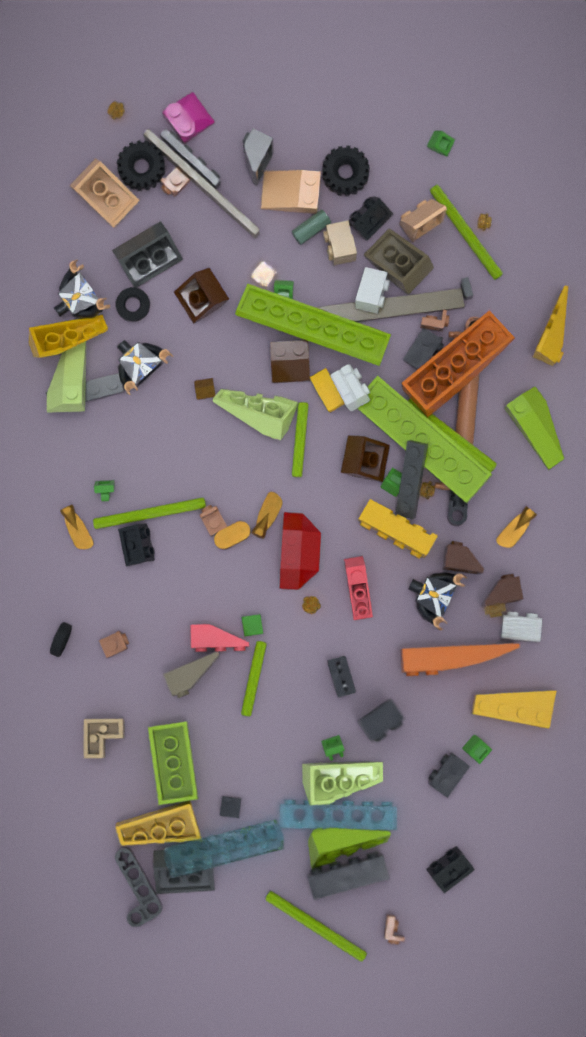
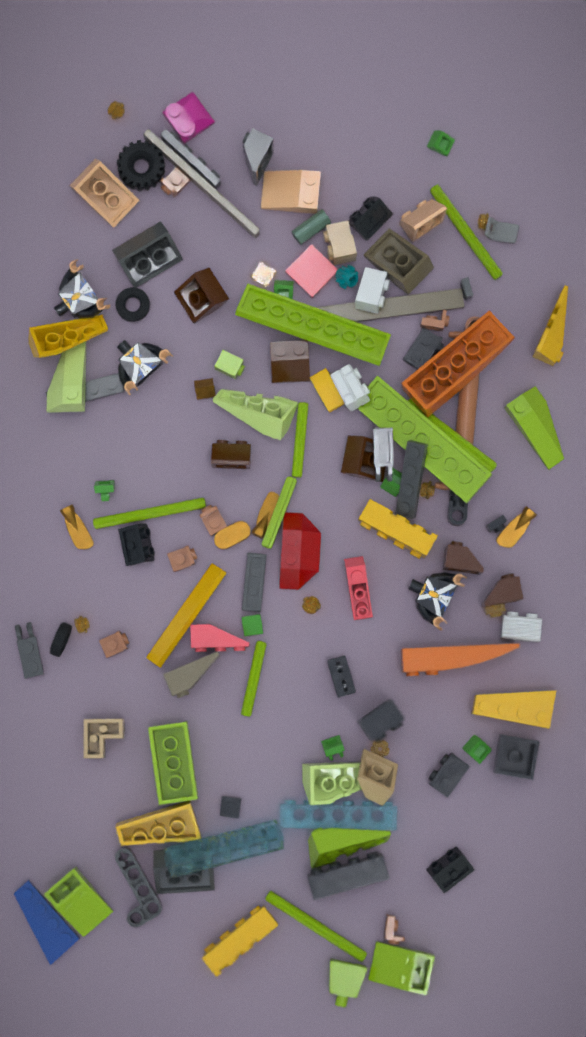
black tyre [322,145,370,196] -> none
none -> blue wing [14,880,80,965]
none -> dark grey hinge [15,622,44,679]
none -> lime slope [44,867,114,937]
none -> clear yellow plate [74,615,90,634]
none -> yellow tile [146,563,226,668]
none -> nougat bracket [167,545,197,572]
none -> yellow wedge [202,905,279,977]
none -> reddish brown slope [211,440,251,469]
none -> lime brick [214,350,245,379]
none -> dark grey tile [242,553,267,612]
none -> lime axle [261,477,297,549]
none -> coral tile [285,244,338,298]
none -> lime torso [329,959,367,1007]
none -> teal gear [335,264,359,289]
none -> tan slope [357,749,398,806]
none -> lime slope [368,941,435,995]
none -> clear yellow plate [370,740,390,758]
none -> hinge [373,428,394,482]
none -> light grey bracket [485,217,519,243]
none -> black plate [485,515,507,533]
none -> black brick [493,734,540,780]

